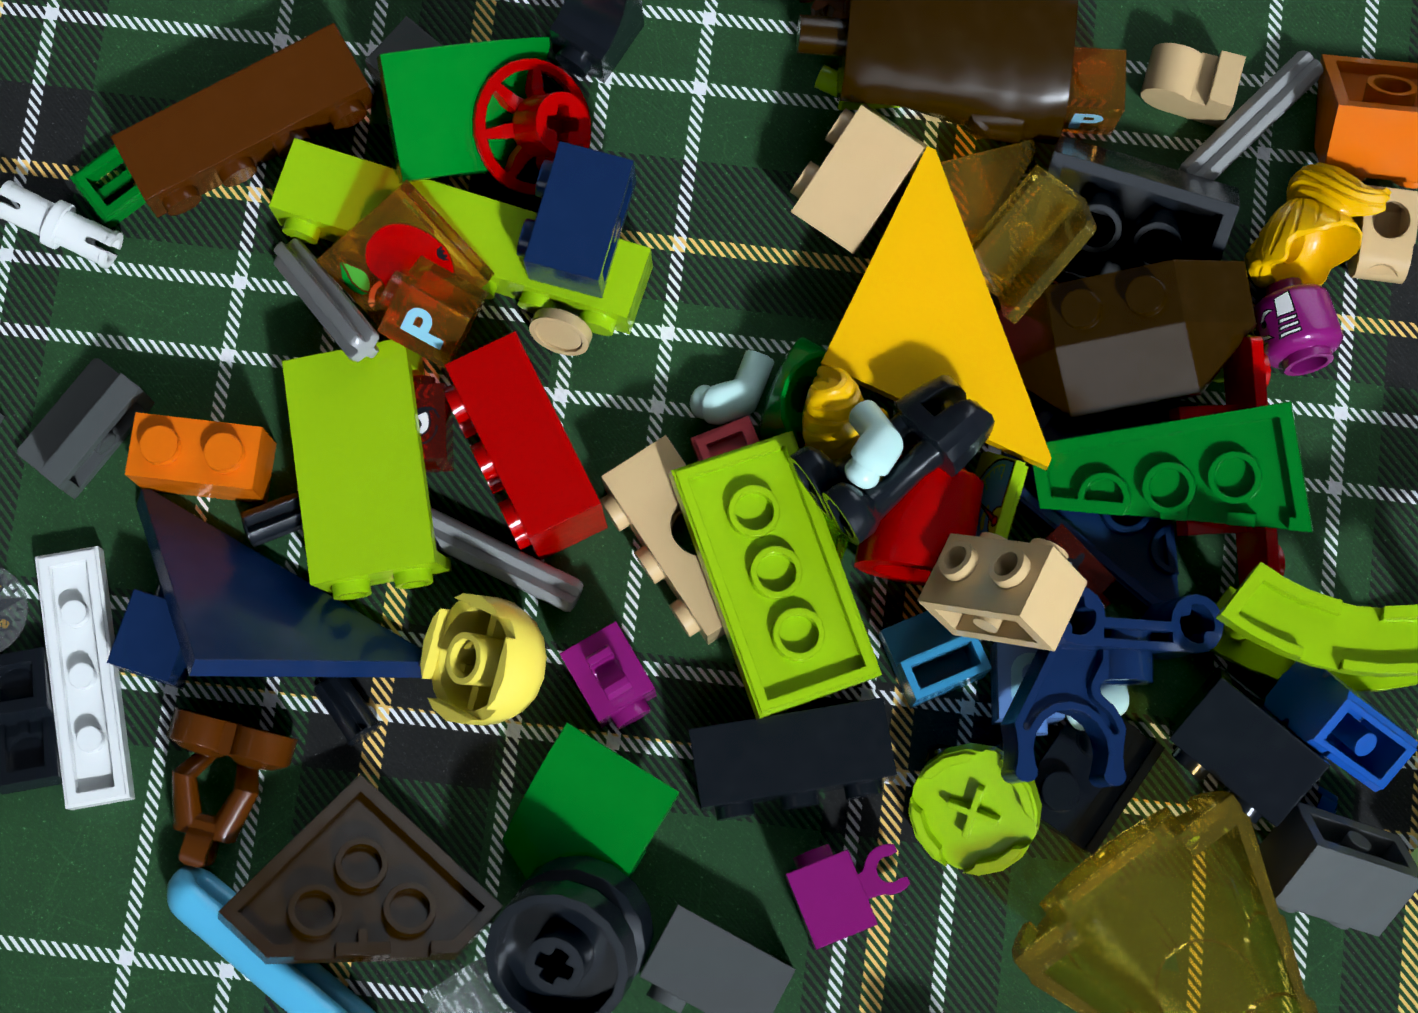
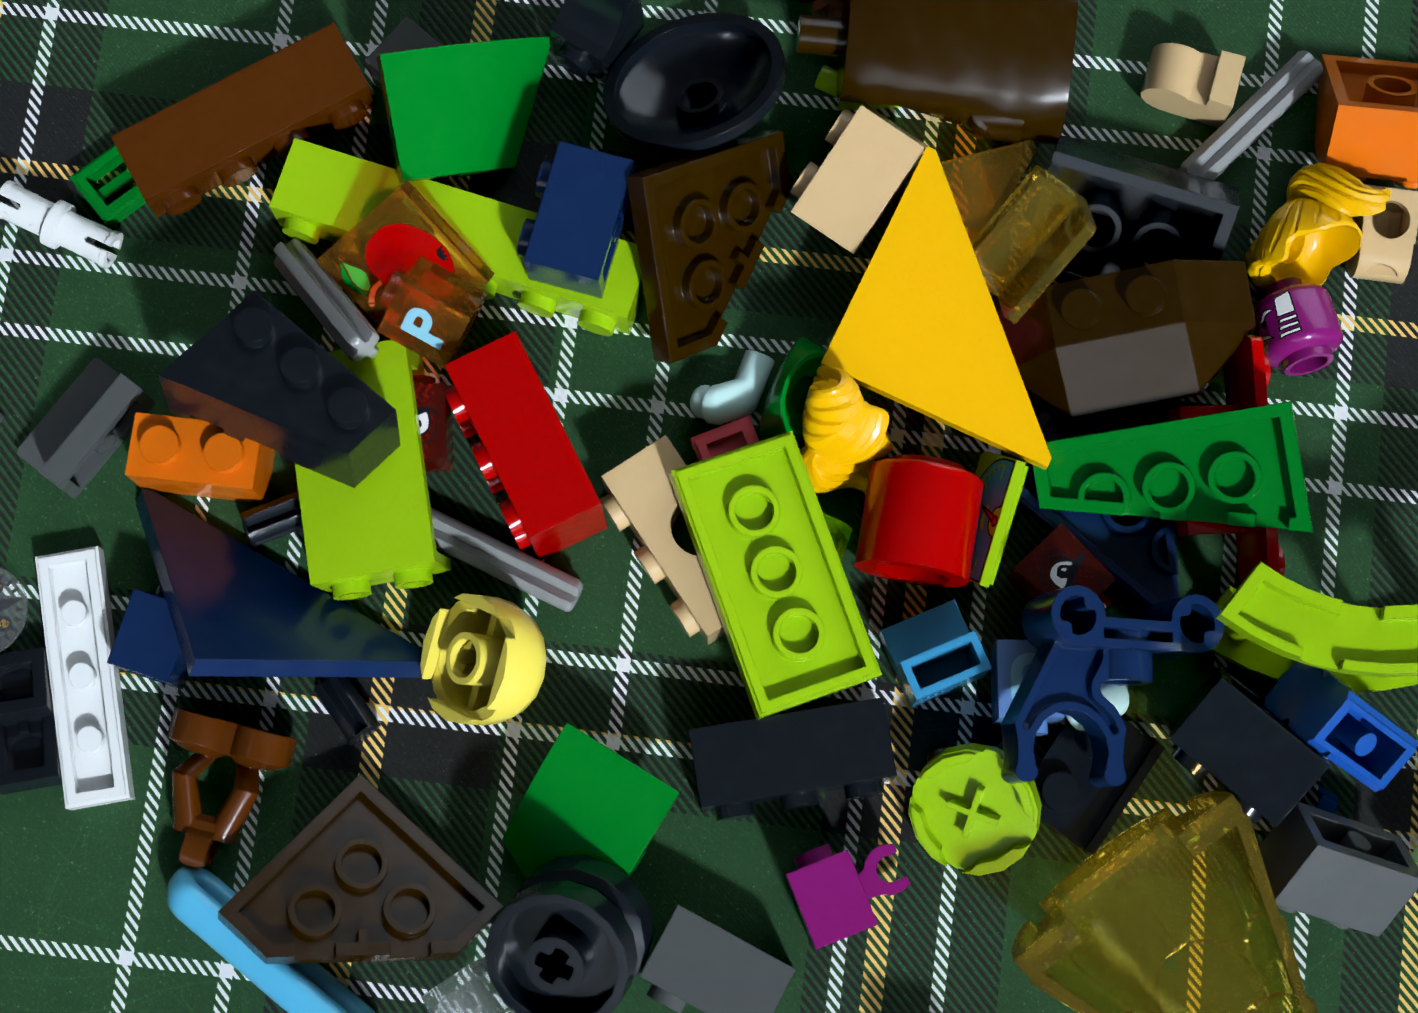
red wheel [473,58,591,195] -> none
tan piece [529,308,592,356] -> none
magenta brick [560,621,657,730] -> none
black piece [789,375,995,545] -> none
light aqua arm [845,400,903,489] -> none
tan brick [917,532,1088,651] -> none
clear orange brick [1062,47,1126,135] -> none
none -> black wedge [158,291,400,488]
none -> black dish [603,13,787,154]
none -> dark brown plate [626,129,791,364]

